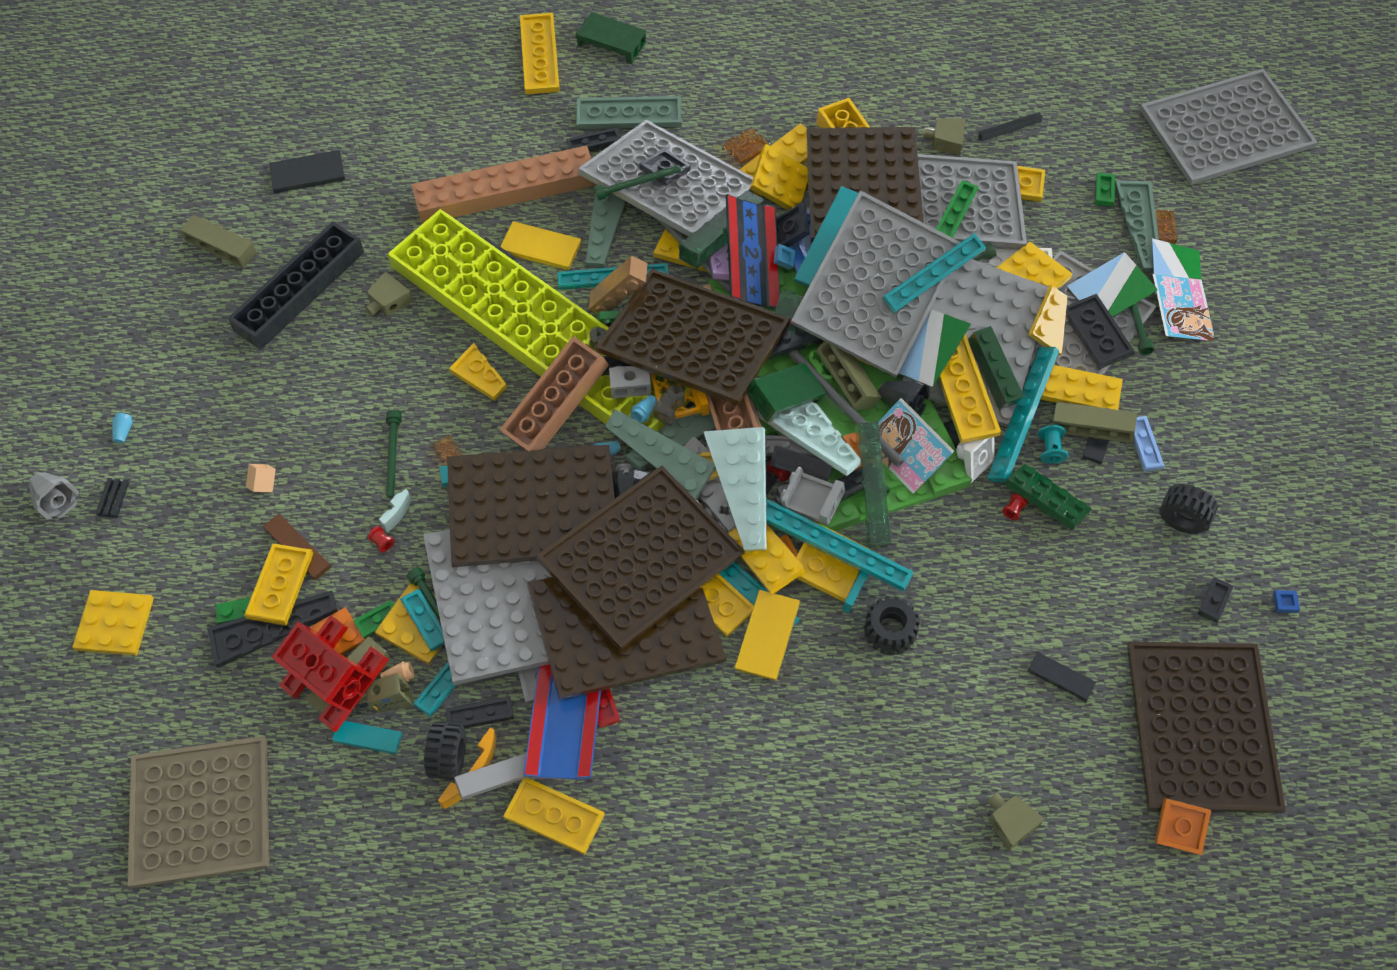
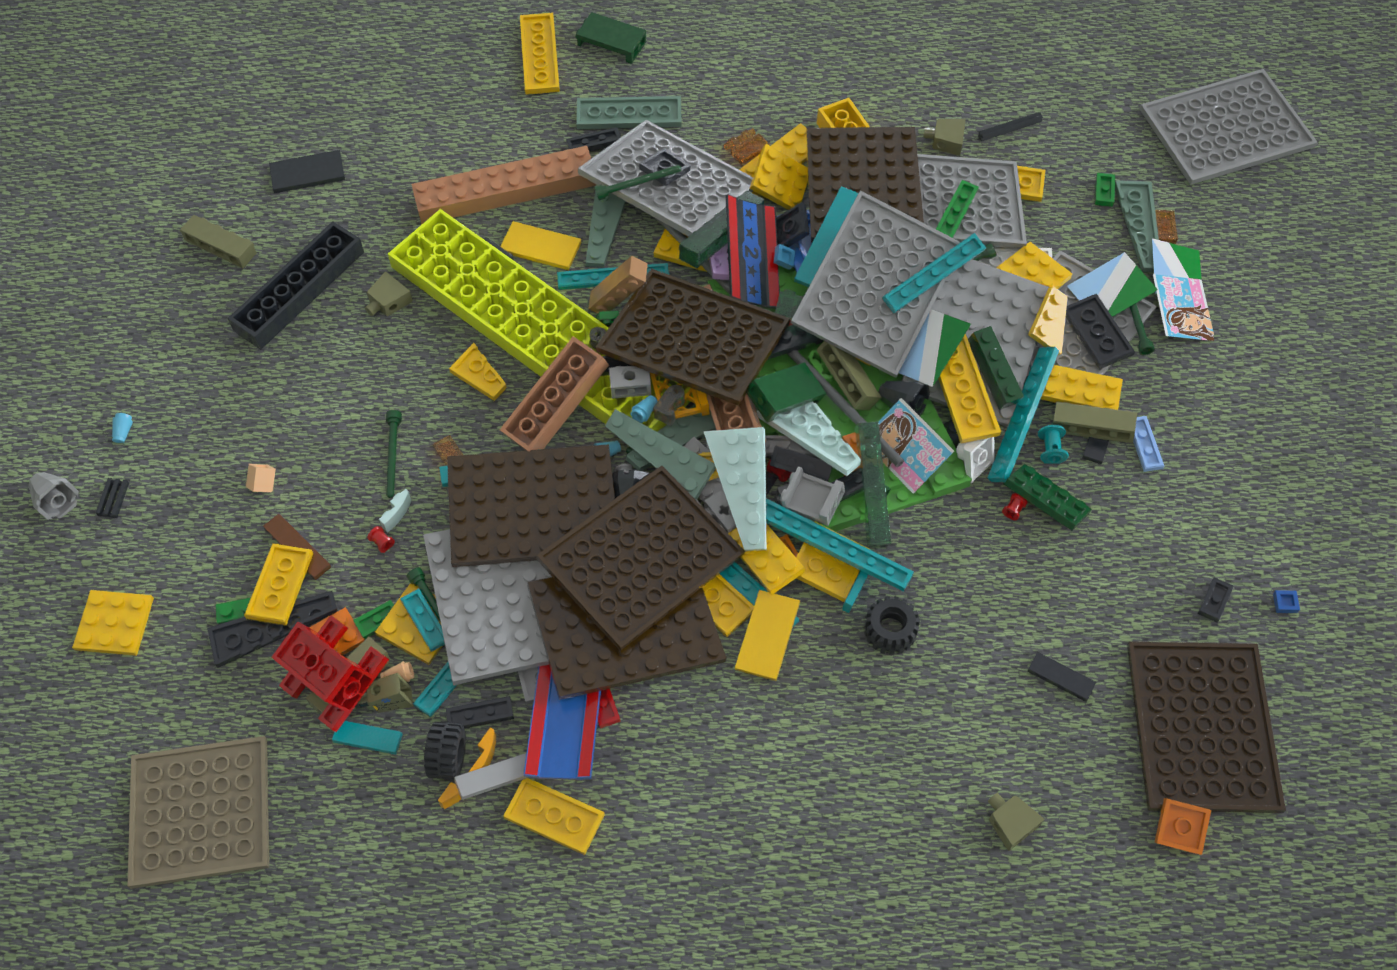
black tyre [1159,484,1218,535] -> none

